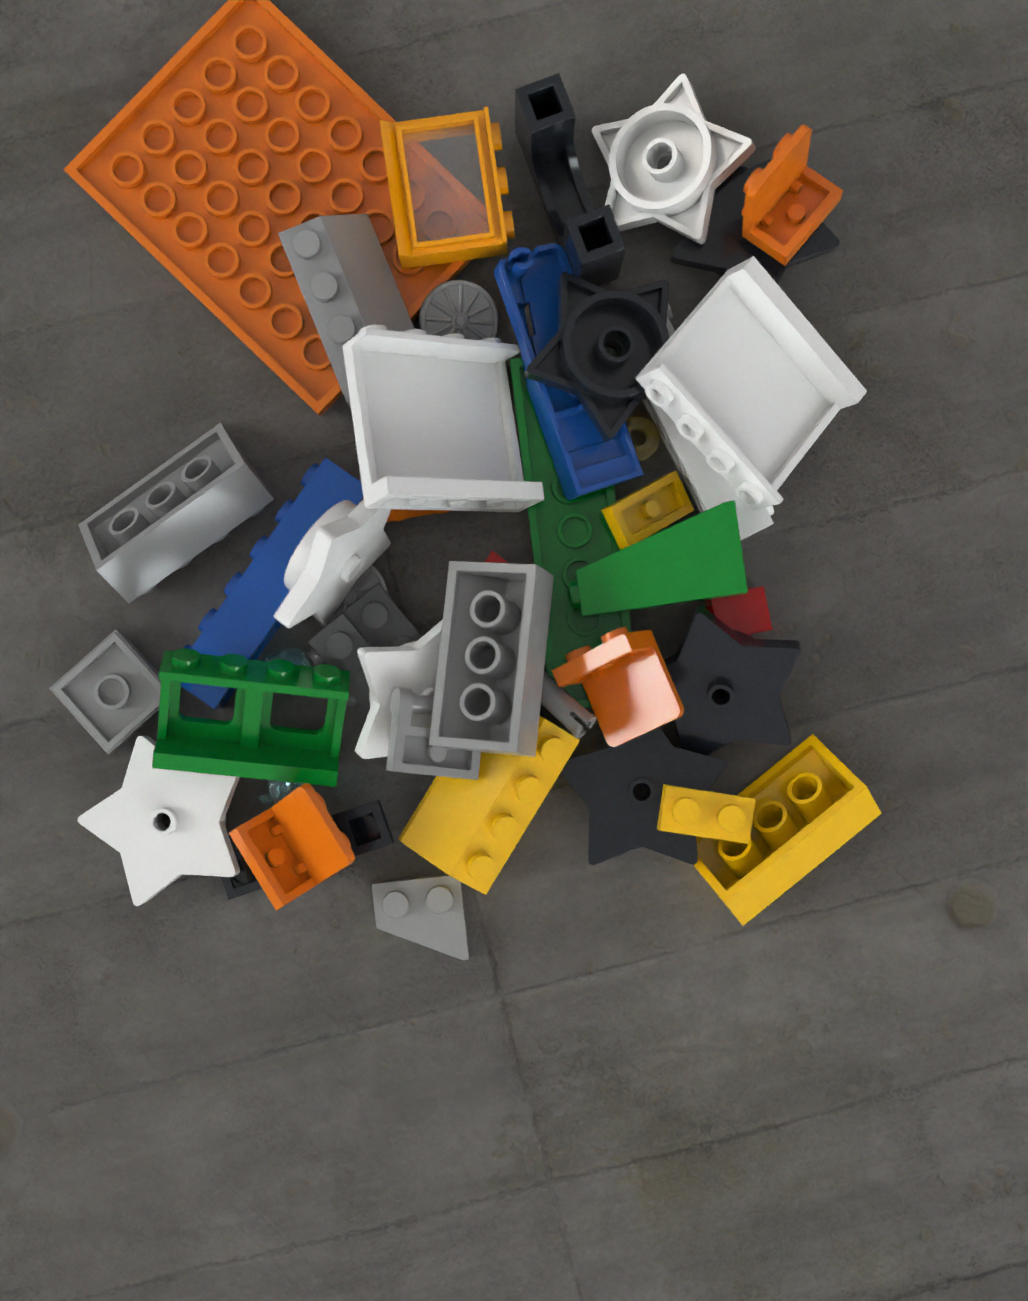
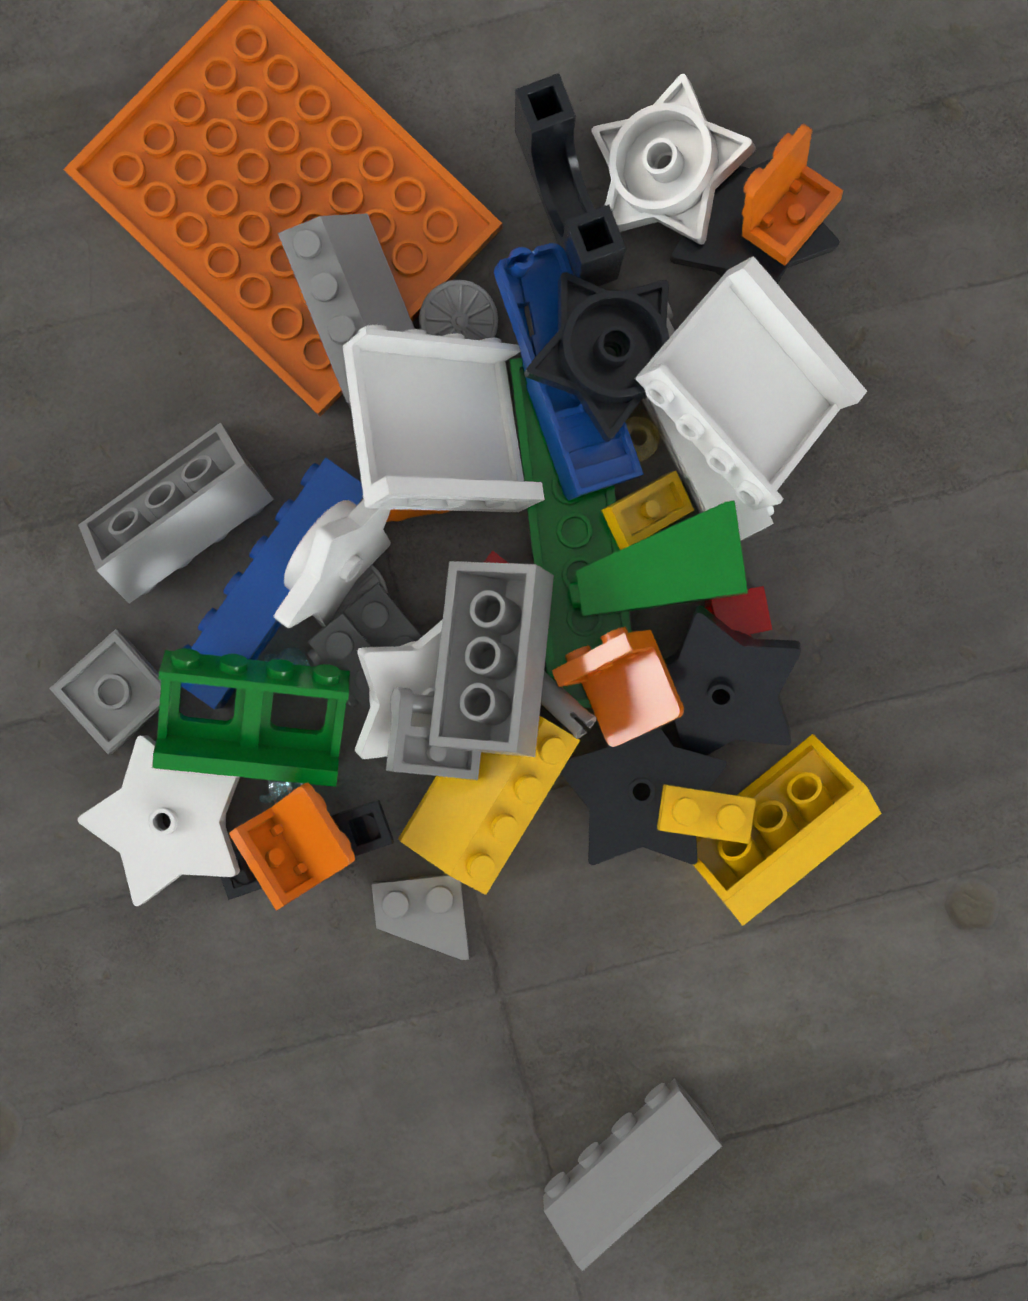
window [379,106,515,269] -> none
none -> light grey slope [543,1078,722,1271]

